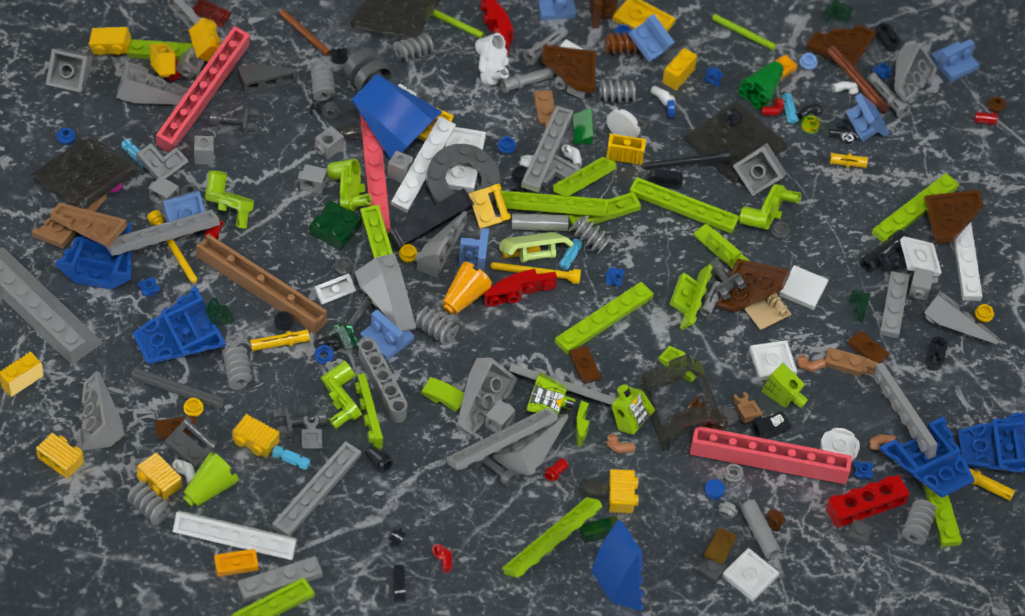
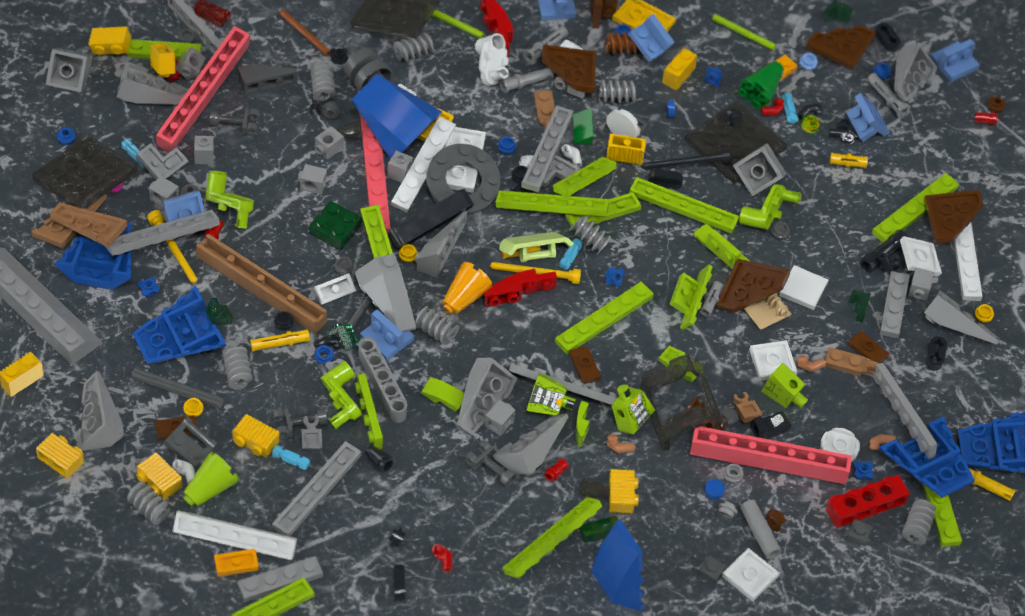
yellow brick [188,17,221,62] -> none
lime piece [327,158,372,212] -> none
light grey plate [446,408,558,470] -> none
medium blue bracket [458,228,489,272] -> none
yellow plate [468,184,512,230] -> none
light grey axle [511,214,568,231] -> none
white arm [651,86,675,106] -> none
pearl gold slope [704,527,738,564] -> none
dark grey bar [709,260,747,300] -> none
copper axle [828,45,889,114] -> none
white arm [832,81,859,95] -> none

